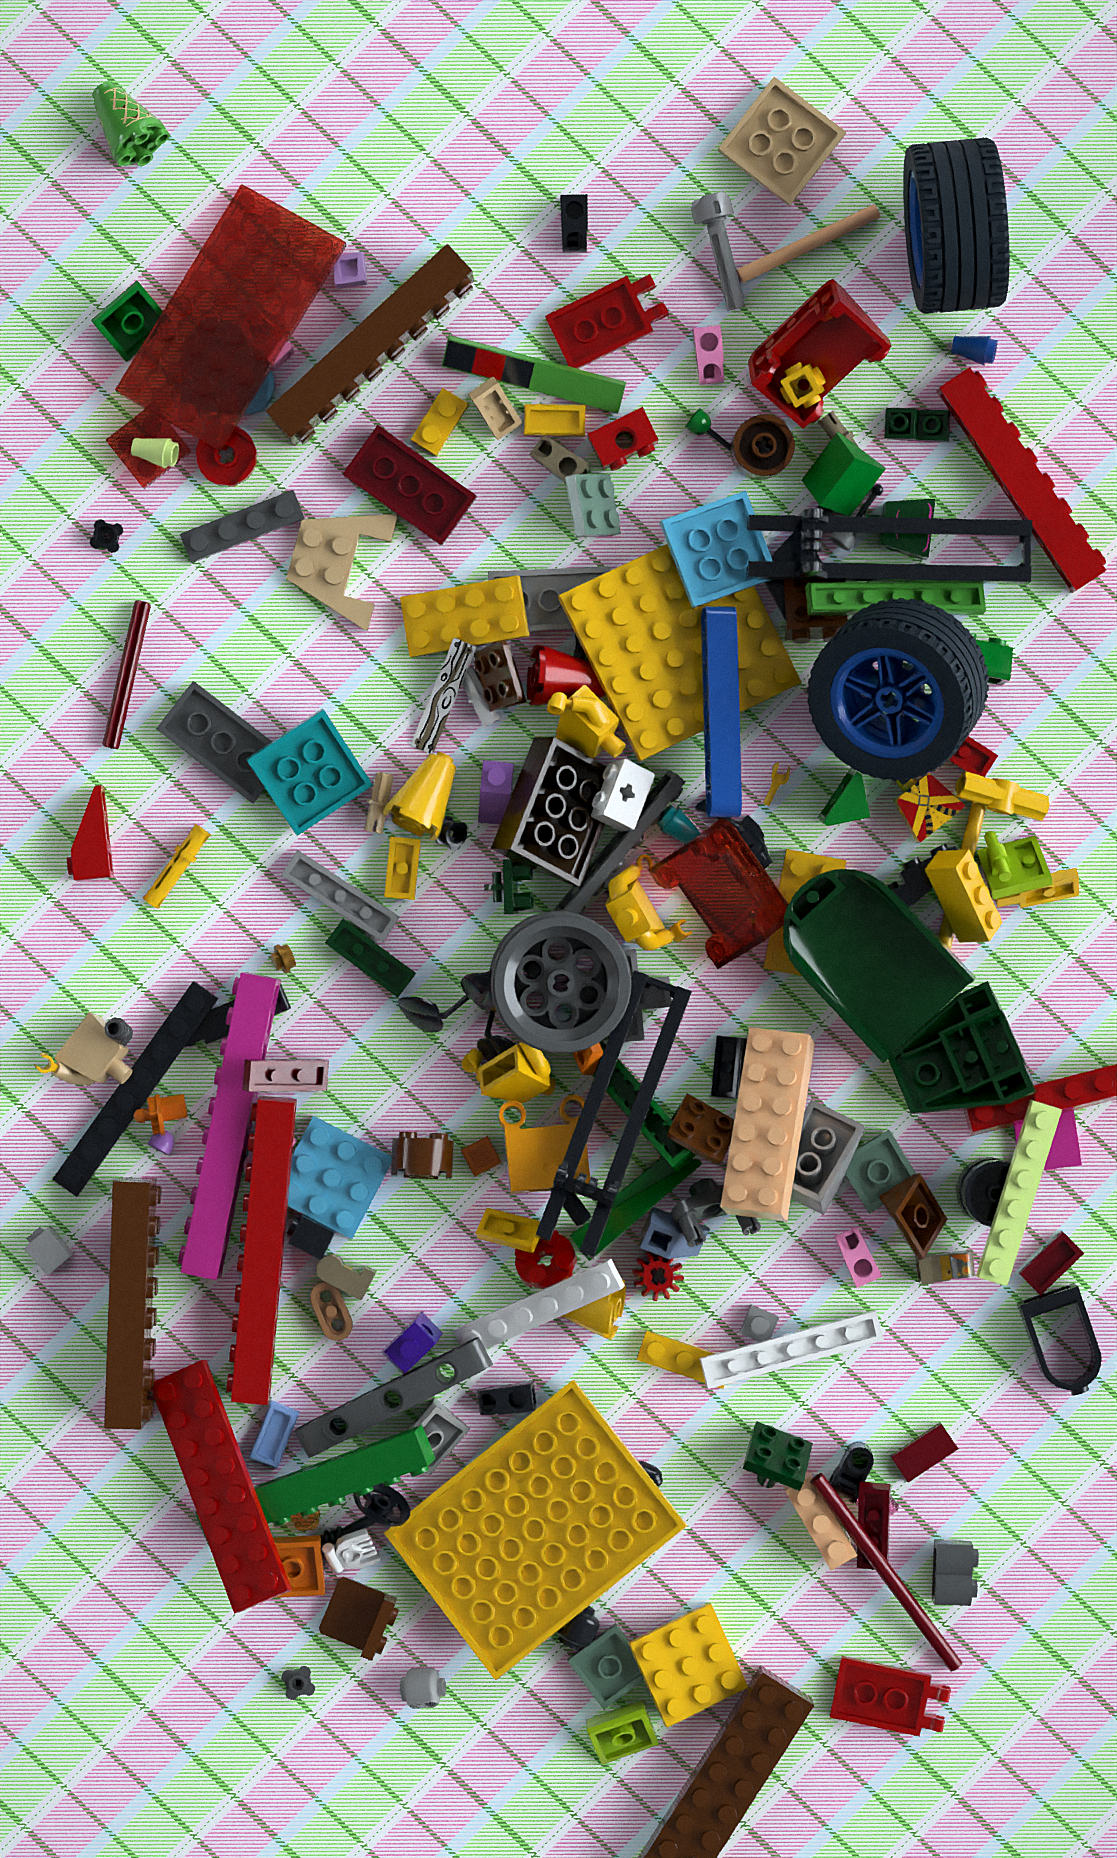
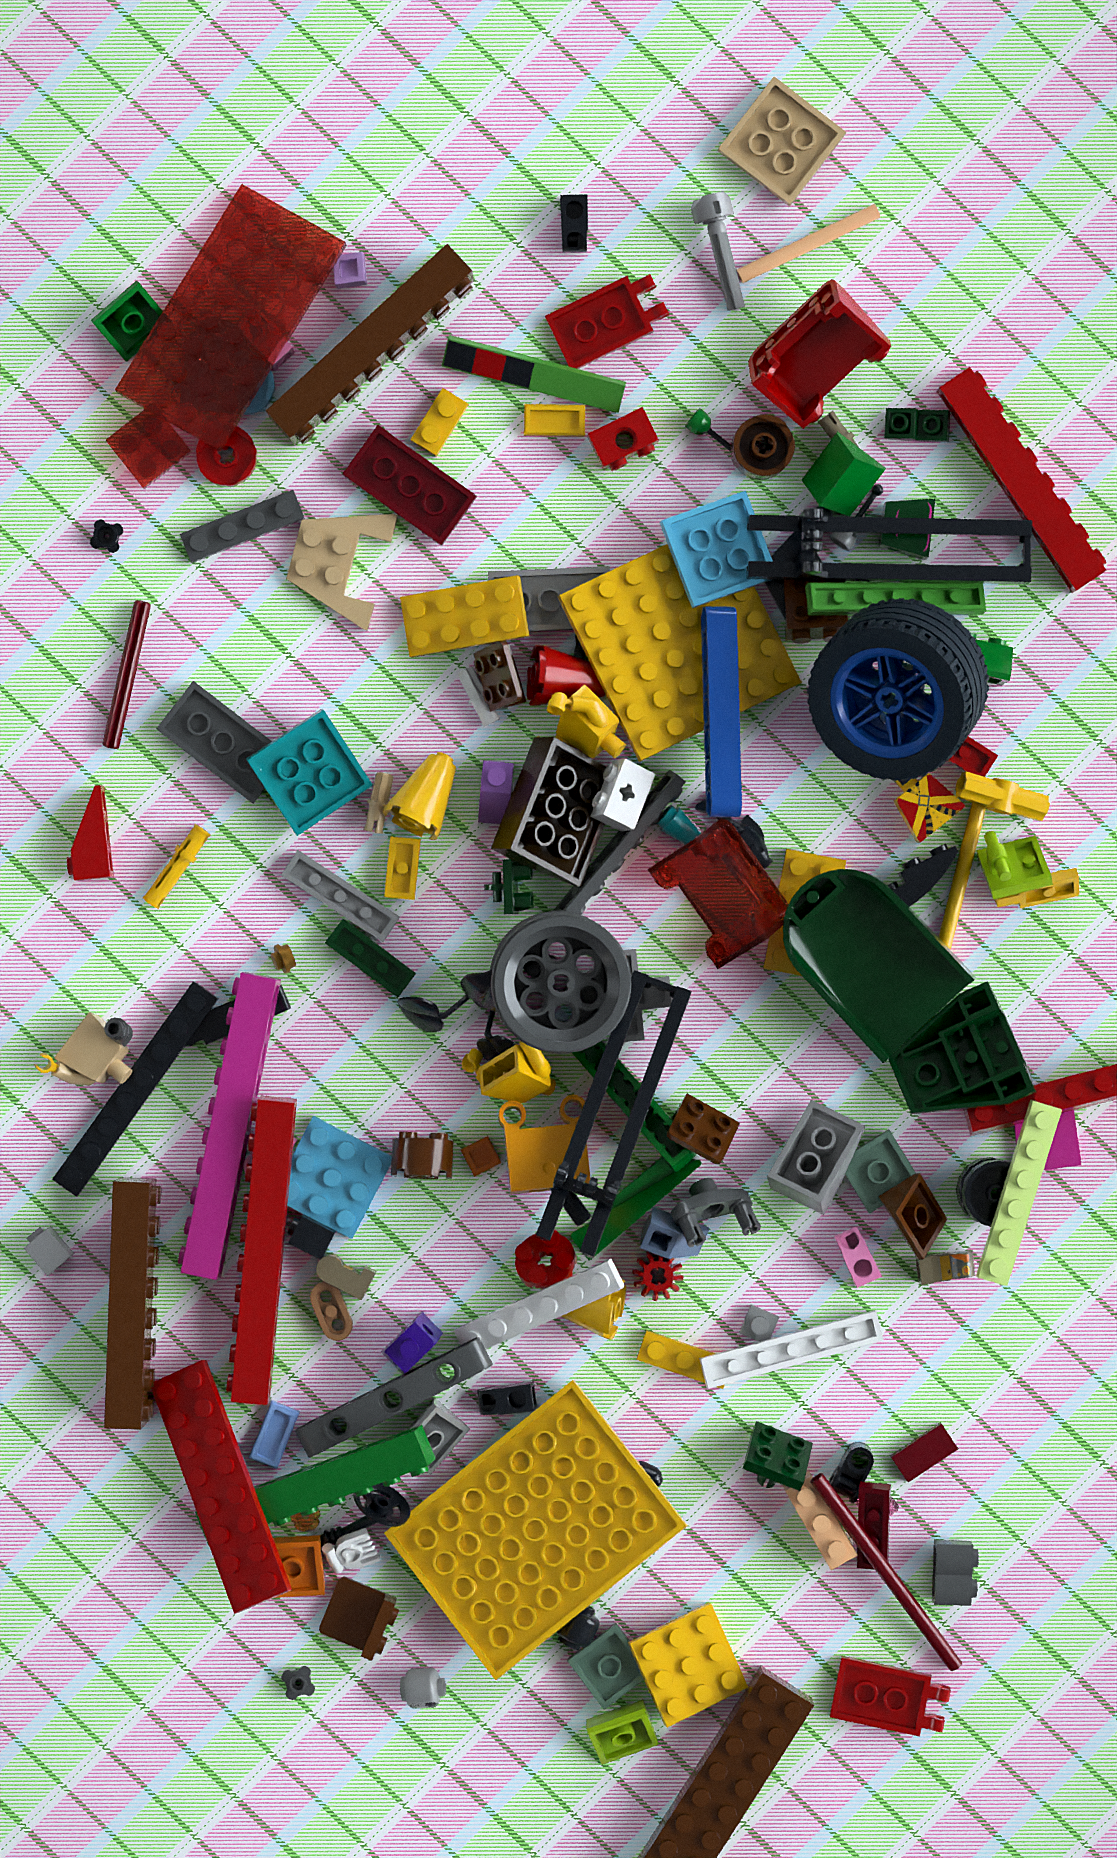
bright green cone [92,81,170,167] -> none
yellowish green cone [131,438,179,468] -> none
orange piece [133,1094,188,1136] -> none
medium lavender hinge [148,1130,174,1155] -> none
plate [242,1059,329,1092] -> none
sticker [410,638,476,754] -> none
black plate [435,816,467,851] -> none
tan tile [468,377,522,440] -> none
yellow plate [475,1207,540,1253] -> none
dark tan leg [529,435,590,485] -> none
sand green plate [565,474,621,538] -> none
orange tile [573,1043,603,1075] -> none
yellow torso [605,854,692,951] -> none
bright pink leg [692,325,724,385] -> none
black slope [711,1035,748,1099] -> none
light nougat brick [720,1027,815,1222] -> none
yellow hand [763,762,790,806] -> none
yellow brick [780,362,826,409] -> none
green slope [817,767,870,826] -> none
black wheel [903,137,1010,314] -> none
yellow brick [925,849,1002,943] -> none
blue cone [951,335,998,366] -> none
black window [1016,1283,1102,1396] -> none
dark red tile [1018,1231,1084,1296] -> none

